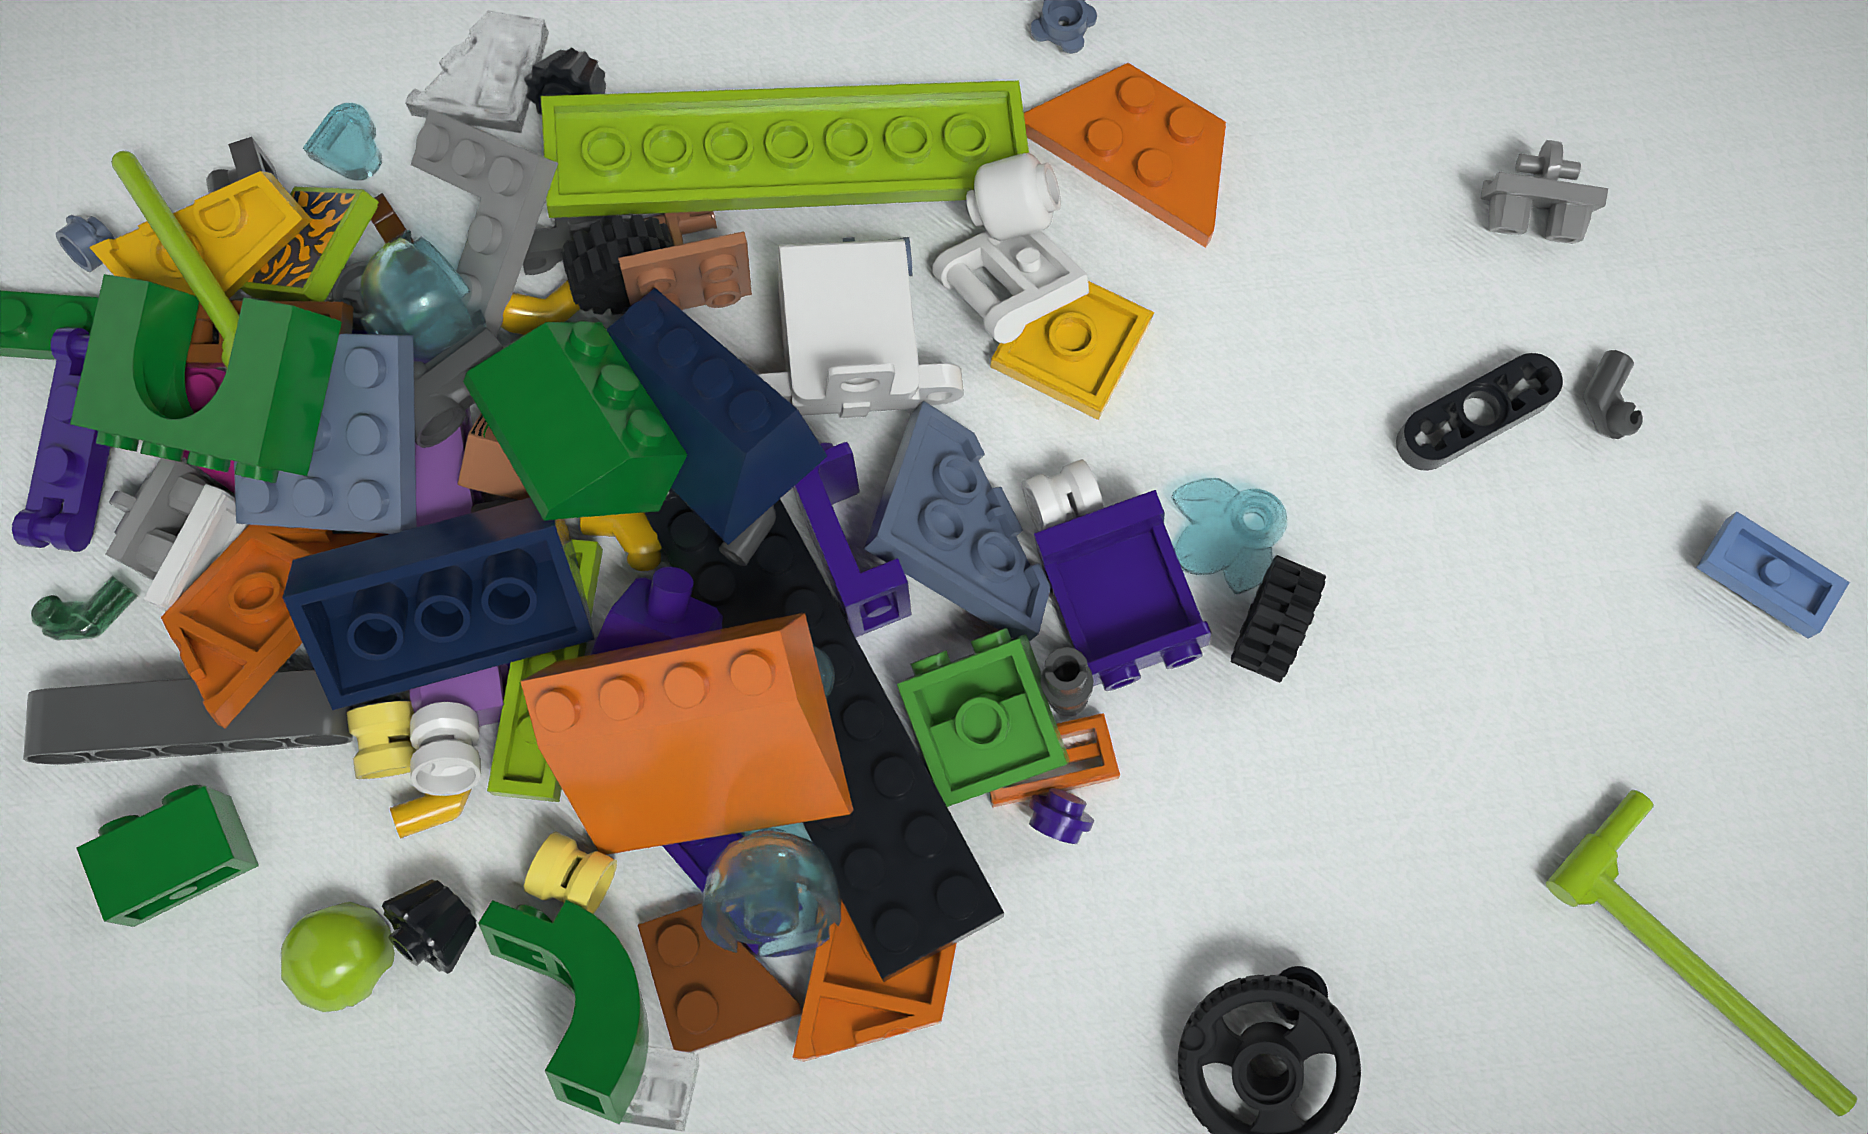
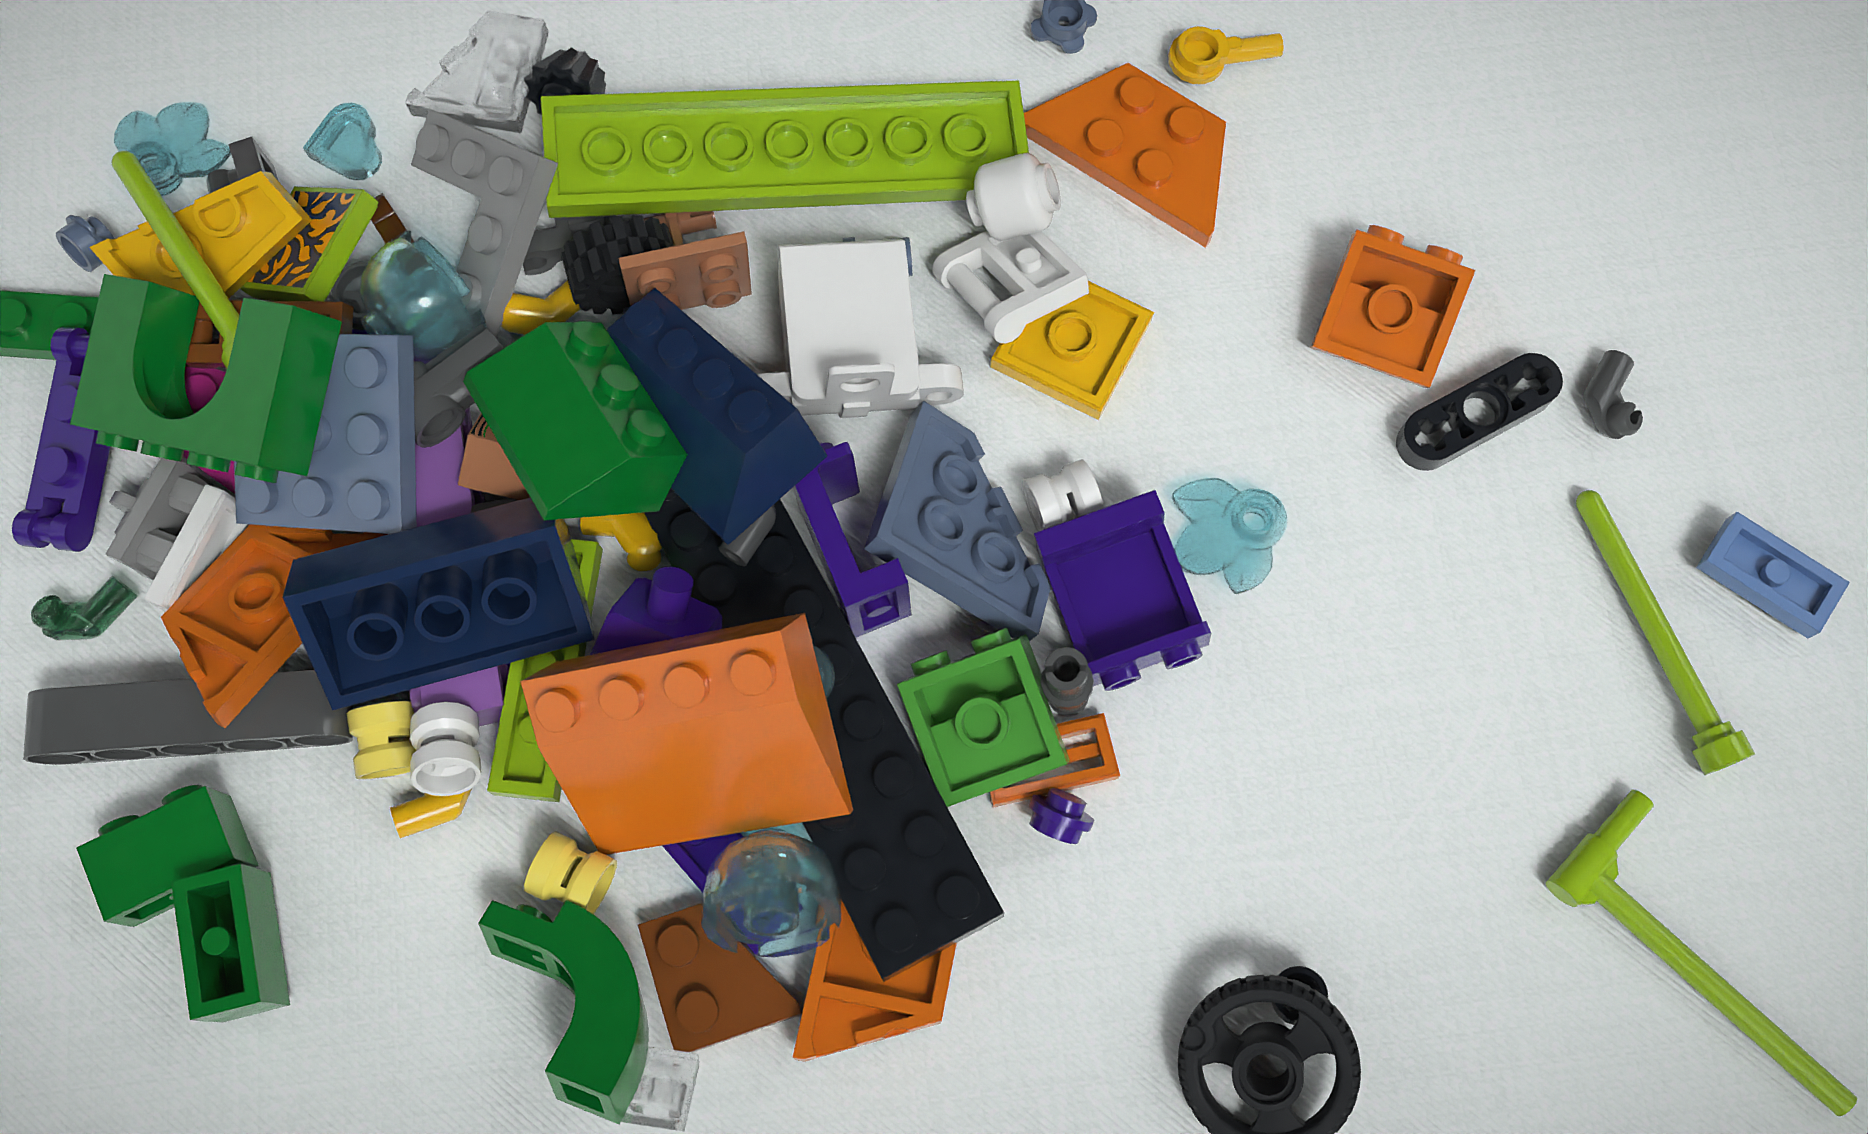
lime hair [281,902,395,1013] -> none
black piece [382,879,477,974] -> none
black tyre [1230,555,1326,683] -> none
light grey hips [1480,140,1608,244] -> none
none -> clear light blue plate [114,102,231,196]
none -> green brick [171,863,290,1023]
none -> yellow plate [1168,26,1284,84]
none -> orange plate [1310,225,1476,388]
none -> lime piece [1576,490,1755,776]

